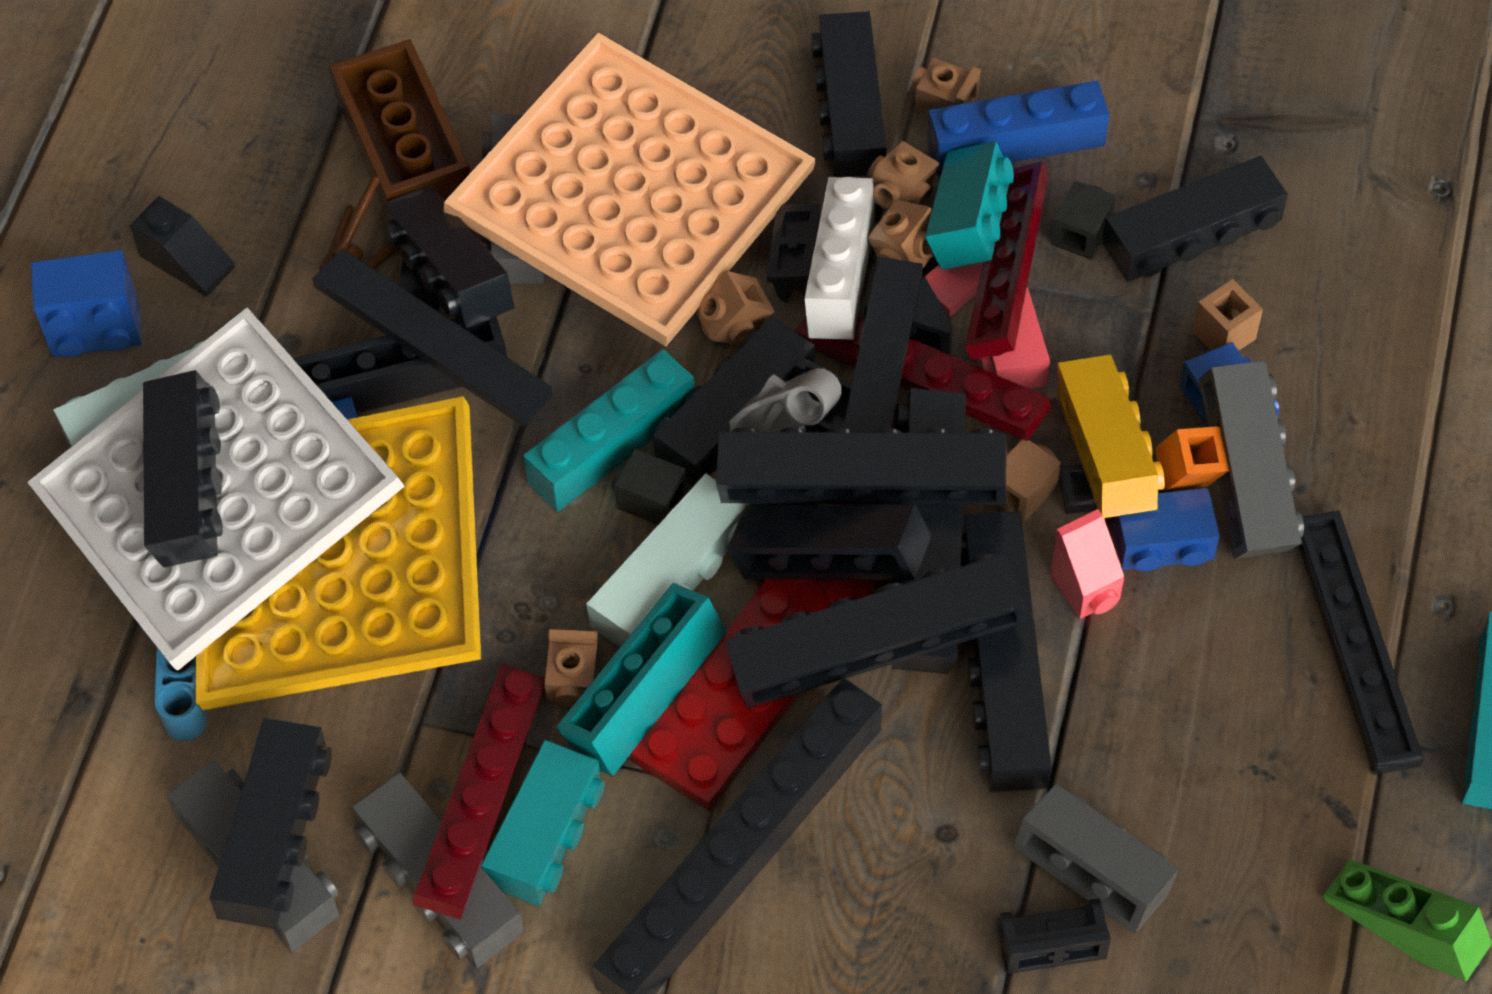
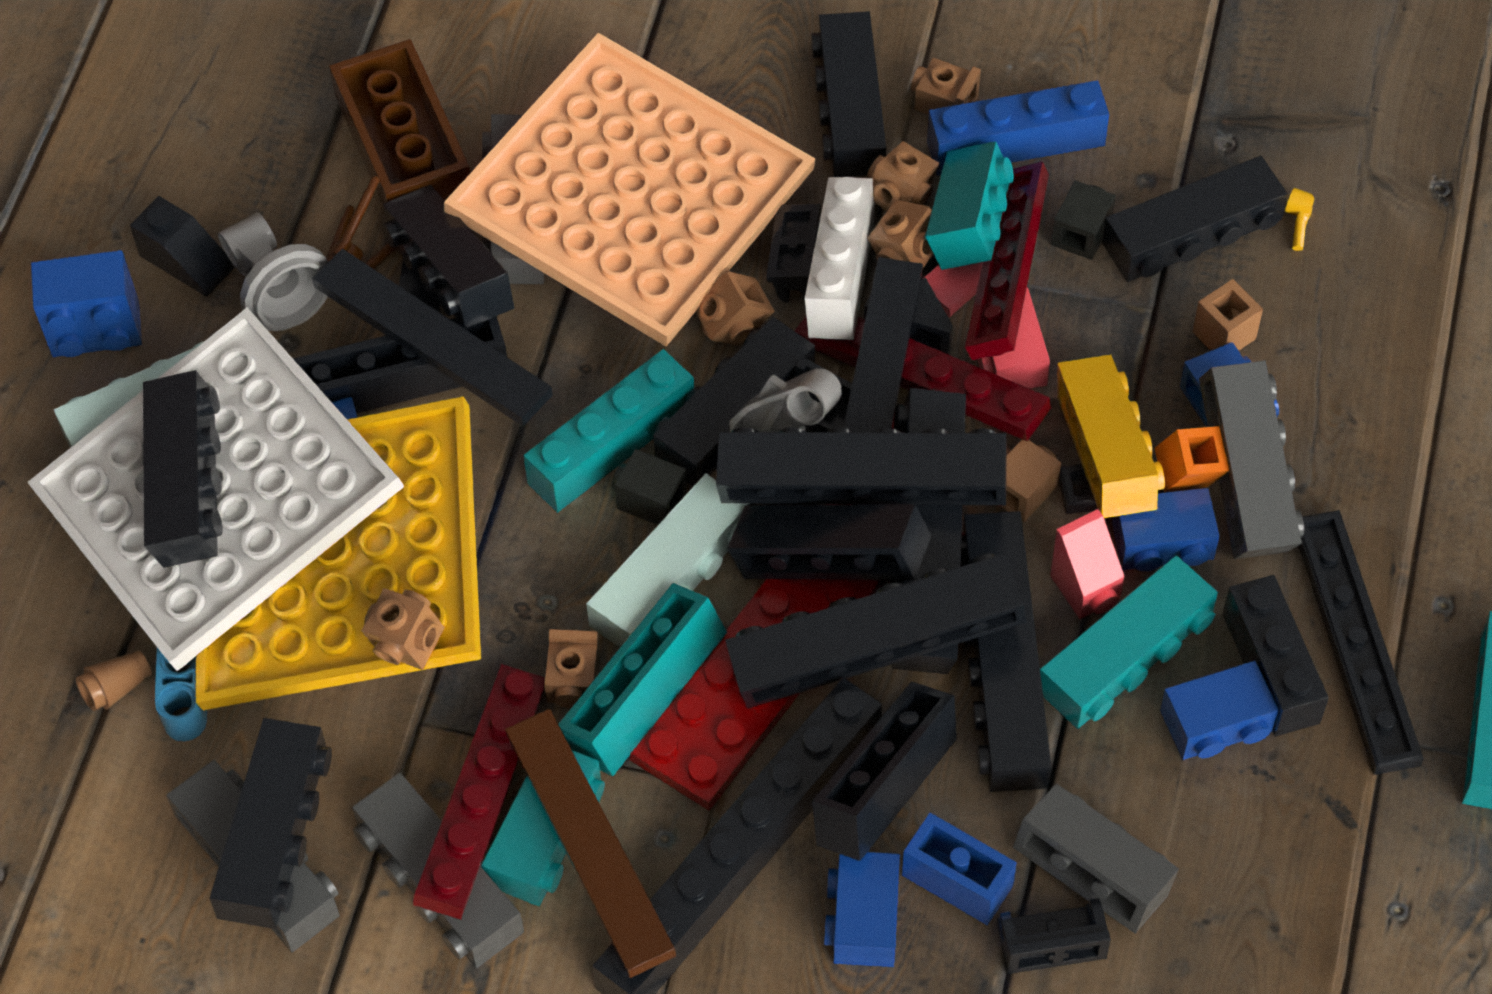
bright green slope [1323,859,1492,982] -> none
none -> medium nougat cone [76,650,152,711]
none -> light grey piece [218,212,328,331]
none -> medium nougat brick [361,588,445,670]
none -> reddish brown tile [505,709,676,978]
none -> black brick [812,681,957,861]
none -> blue brick [824,852,900,967]
none -> blue brick [902,813,1017,926]
none -> teal brick [1040,555,1218,729]
none -> blue brick [1160,661,1279,760]
none -> black brick [1222,575,1329,737]
none -> yellow hand [1285,188,1314,251]

